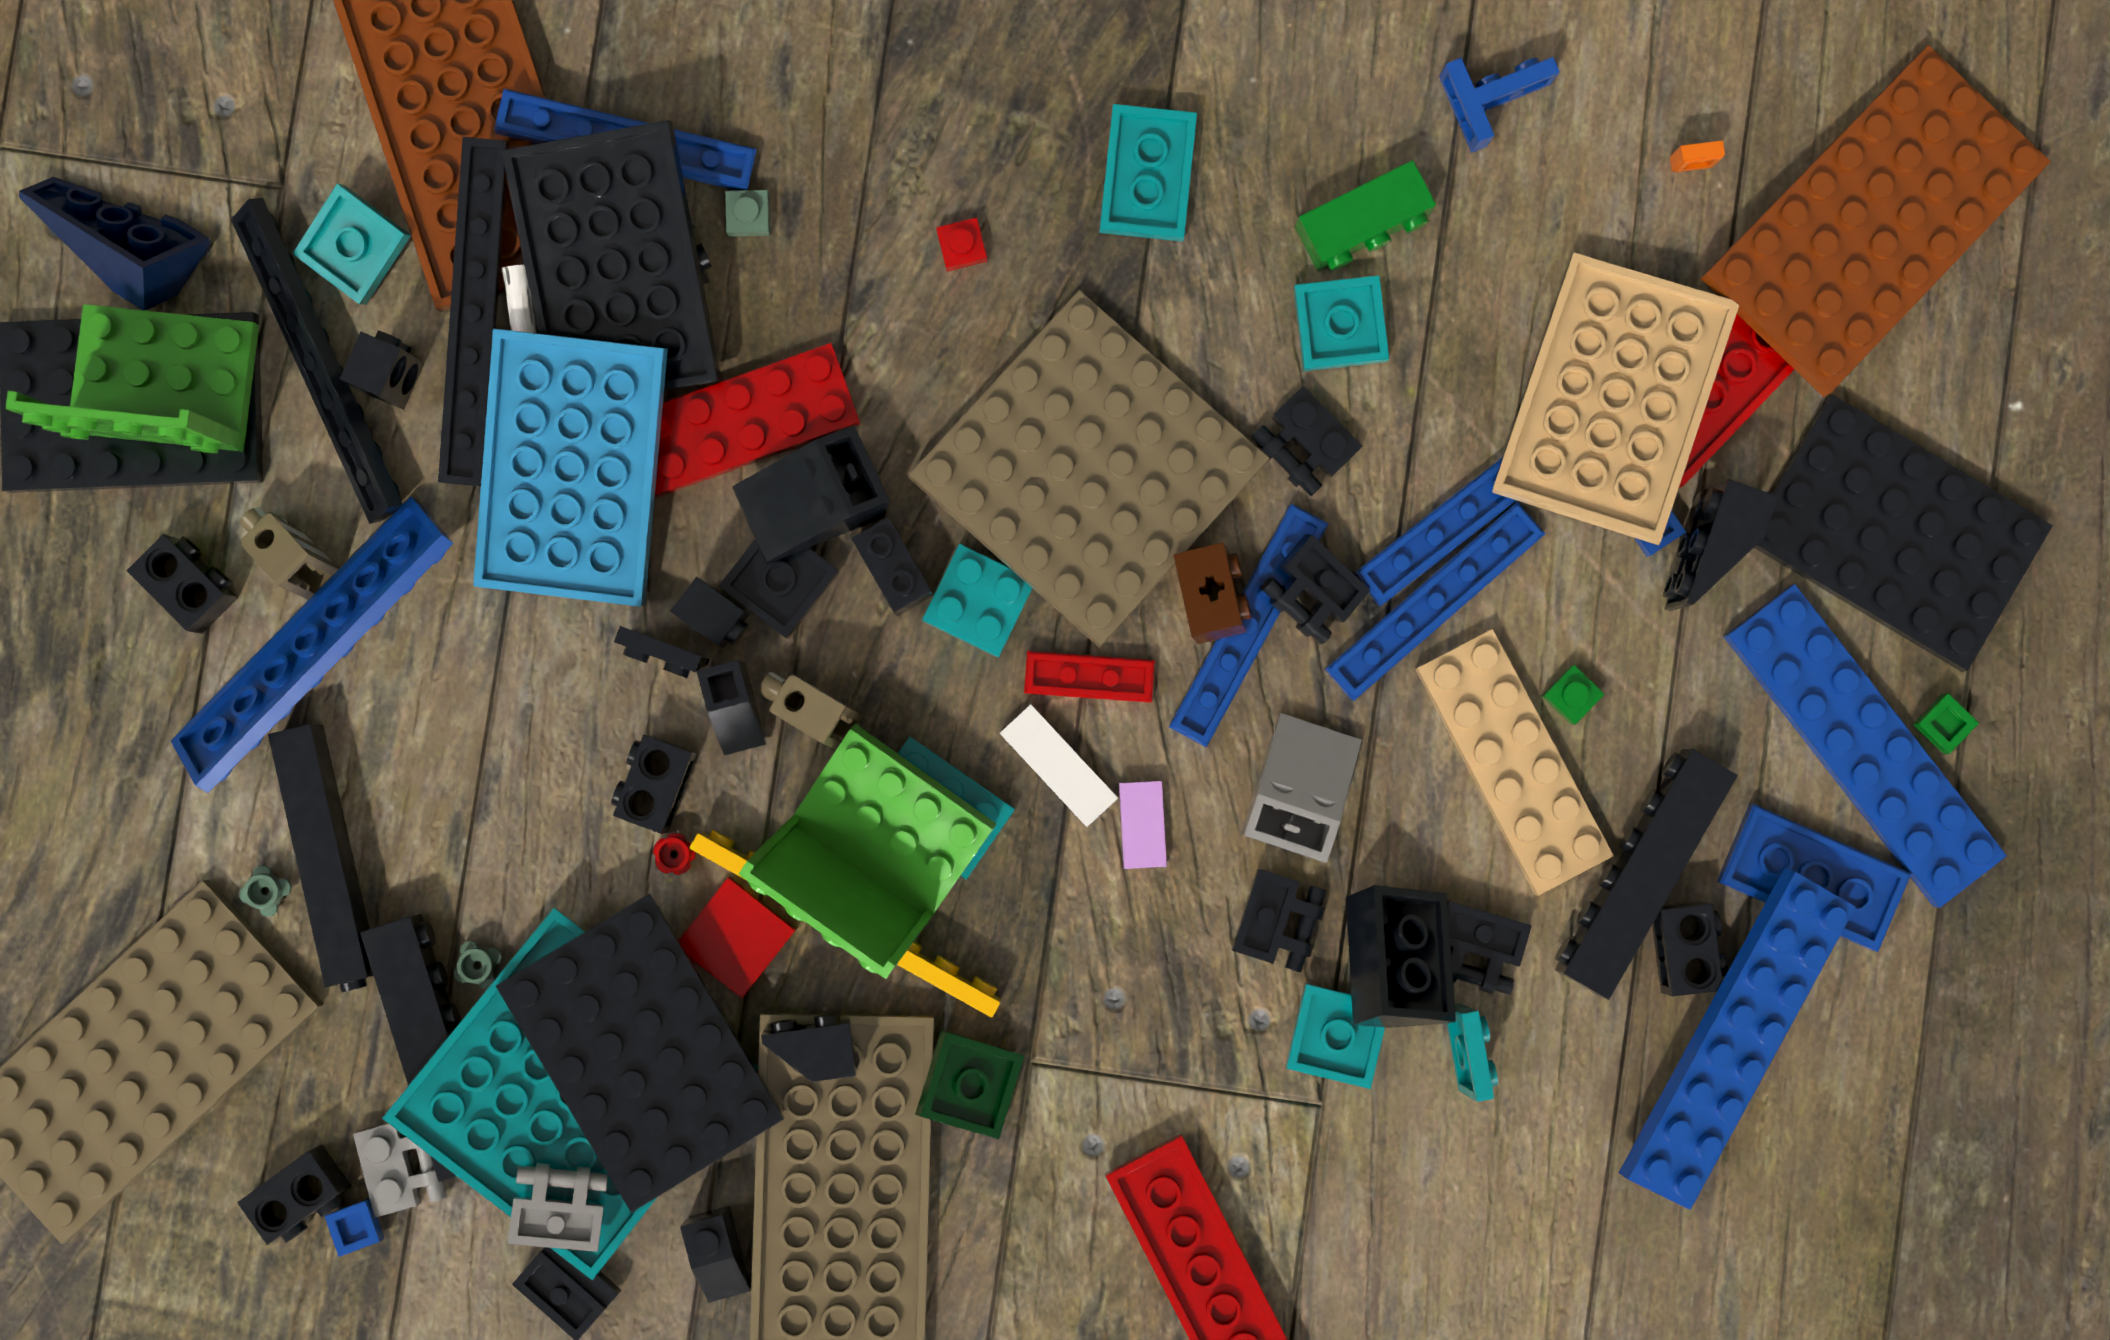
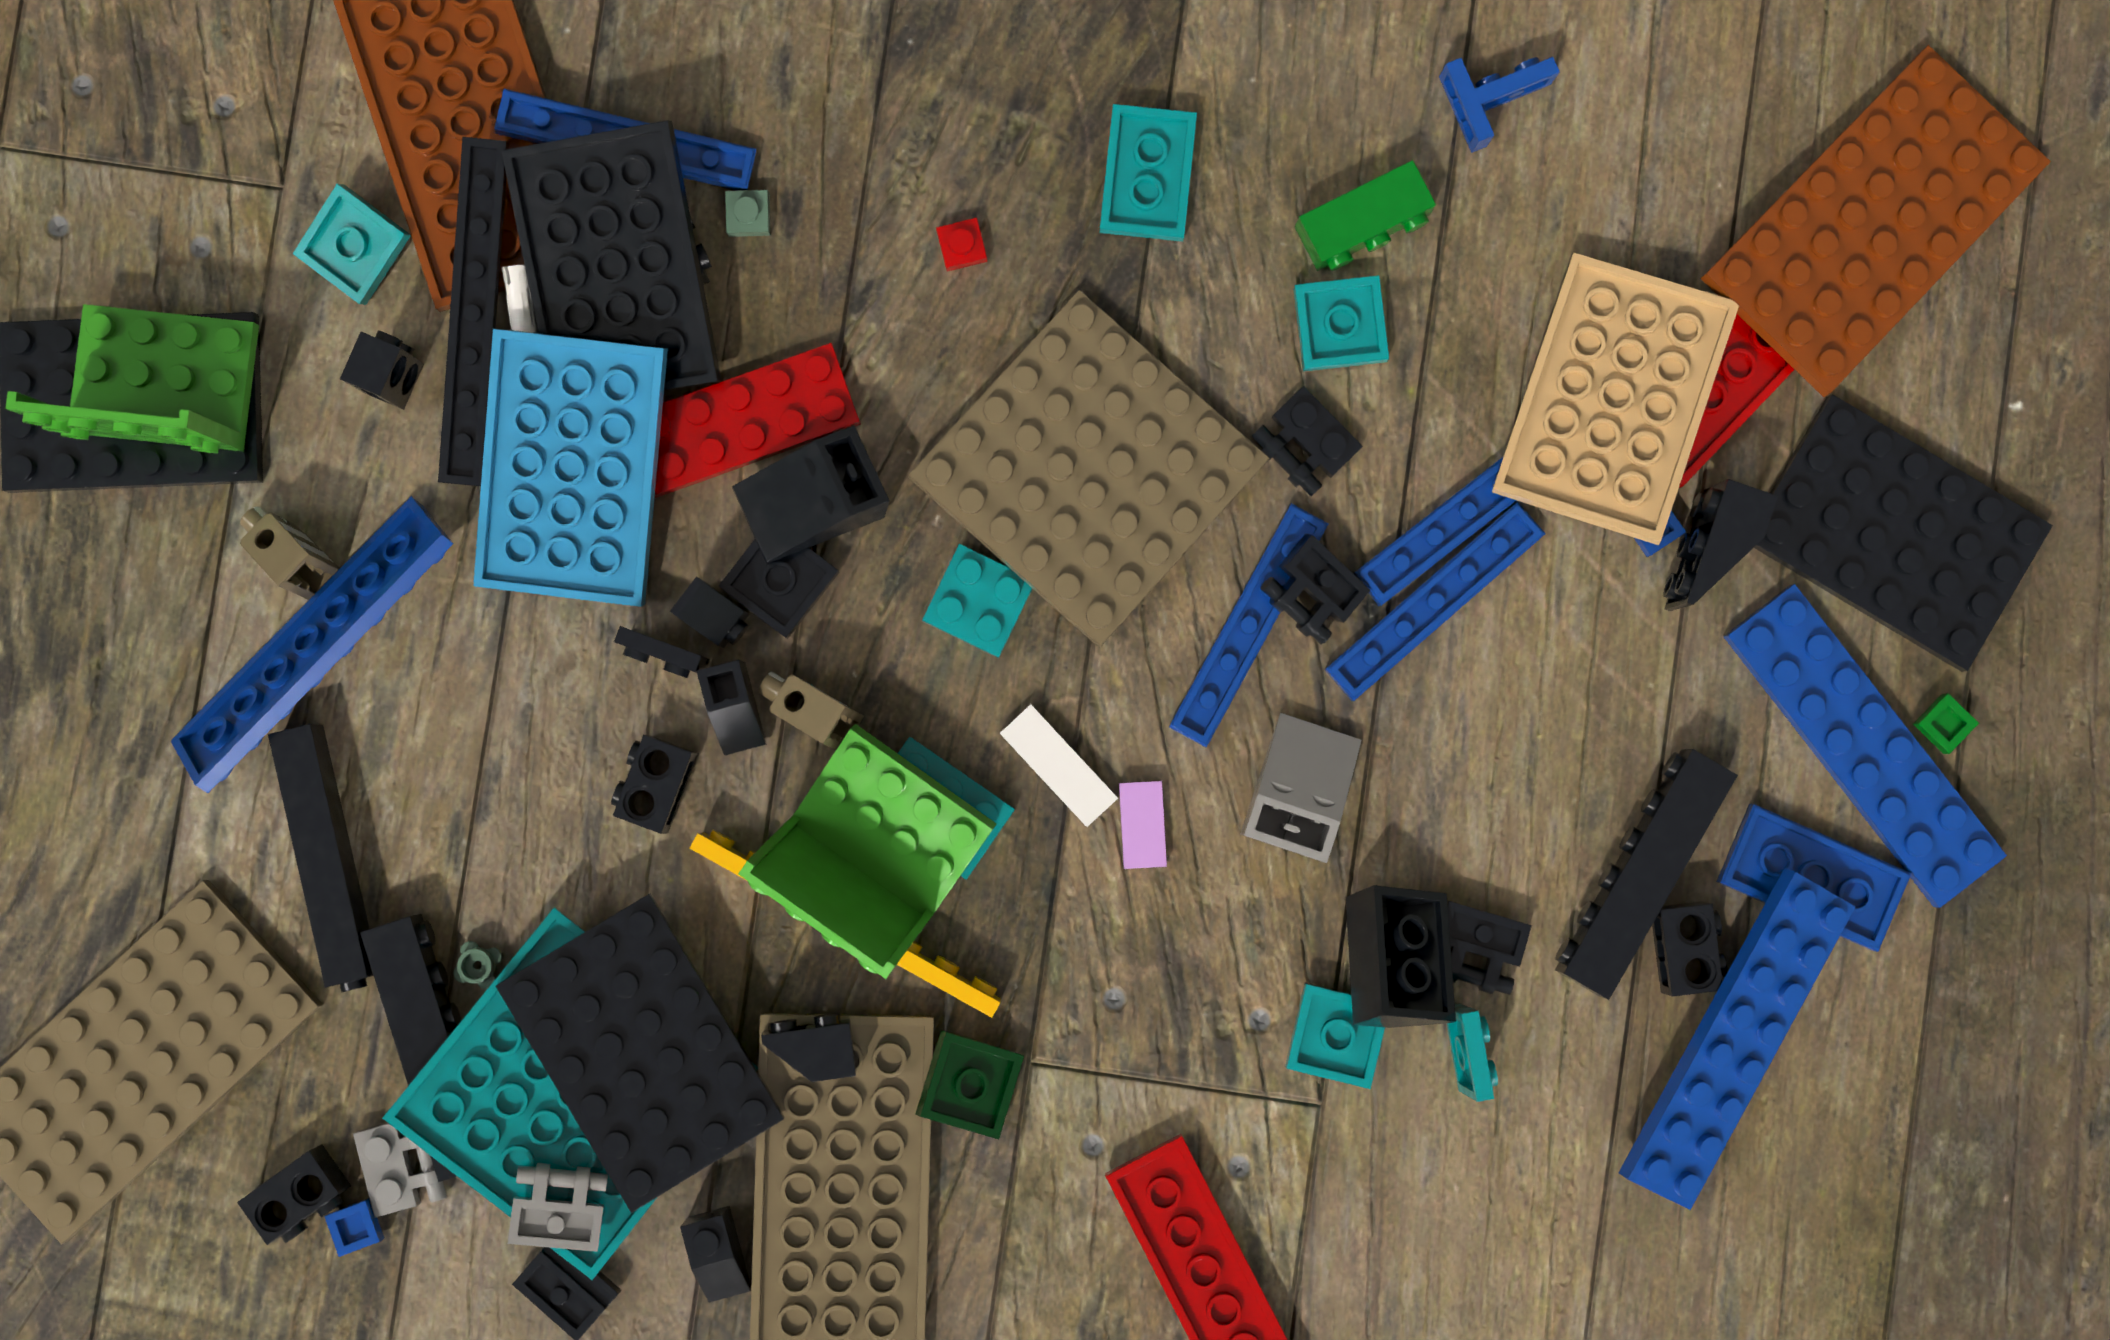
dark blue wedge [19,177,210,311] -> none
black brick [126,534,238,634] -> none
black plate [231,198,403,524] -> none
sand green plate [239,865,292,917] -> none
red plate [653,833,696,875] -> none
red tile [679,877,797,999] -> none
black brick [851,517,934,617] -> none
red tile [1024,651,1155,703] -> none
reddish brown brick [1174,542,1252,644] -> none
black plate [1231,868,1327,973] -> none
tan plate [1415,629,1614,896] -> none
green plate [1541,665,1605,725] -> none
orange tile [1670,140,1725,173] -> none

